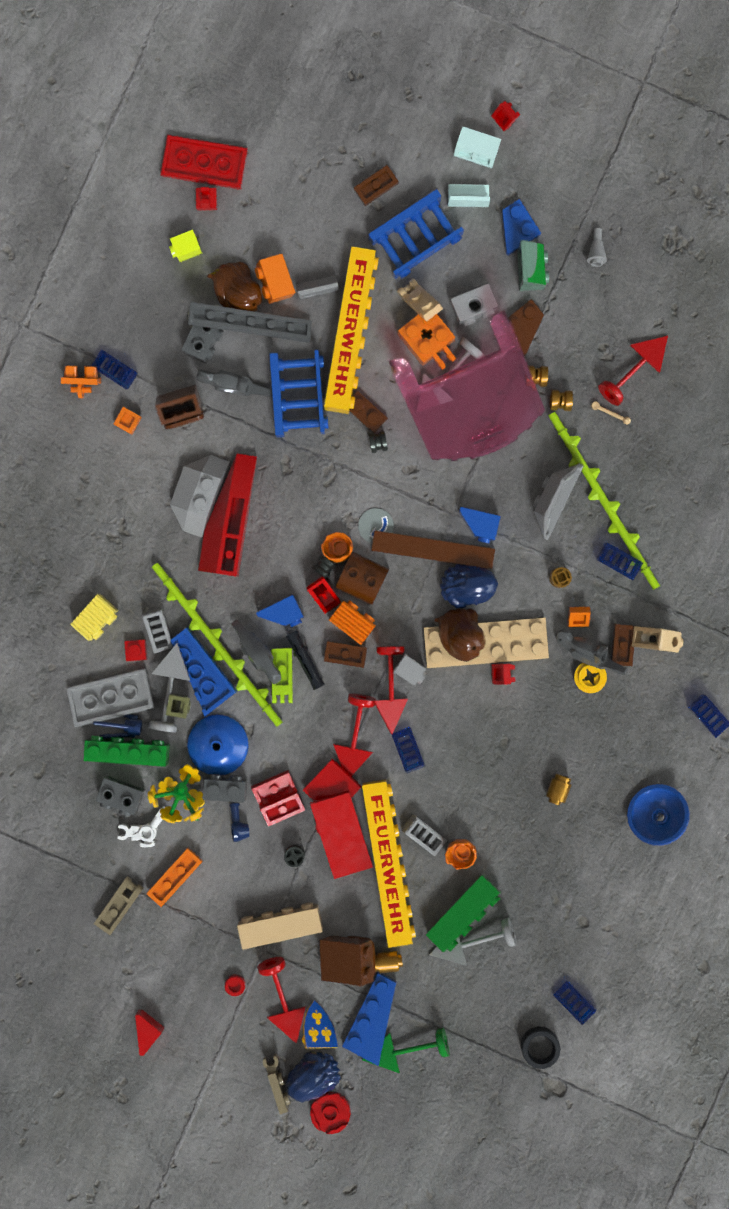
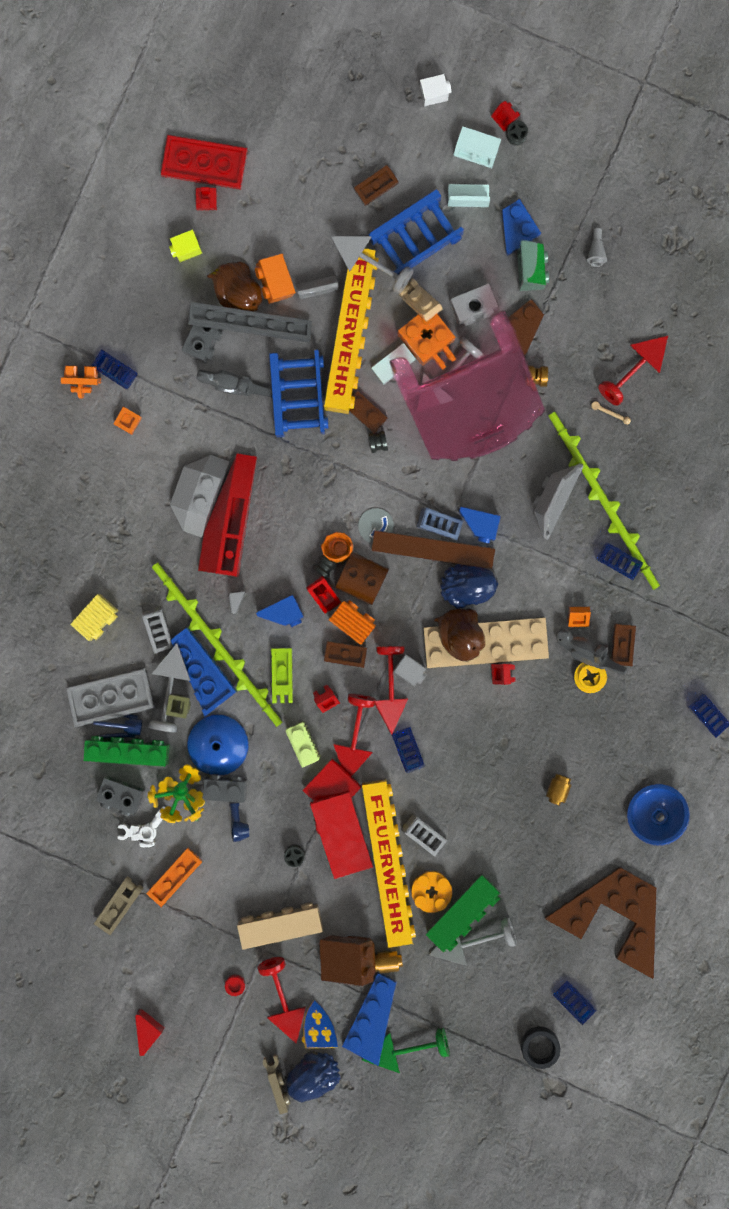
red plate [124,640,147,661] -> none
reddish brown brick [155,384,204,430] -> none
dark grey animal [231,620,281,685] -> none
red slope [251,770,305,827] -> none
black pin [286,630,325,690] -> none
red tile [310,1091,351,1134] -> none
orange hair [445,839,477,870] -> none
pearl gold wheel [549,567,572,588] -> none
pearl gold wheel [550,390,573,411] -> none
tan torso [632,626,683,653] -> none
none -> light grey slope [229,591,246,614]
none -> yellowish green brick [285,721,321,768]
none -> red tile [313,685,340,713]
none -> light grey piece [331,236,413,295]
none -> light aqua tile [371,343,416,385]
none -> light orange plate [411,871,452,913]
none -> sand blue slope [416,508,463,540]
none -> white brick [420,74,451,106]
none -> pearl dark grey wheel [506,120,528,146]
none -> reddish brown wing [545,867,657,979]

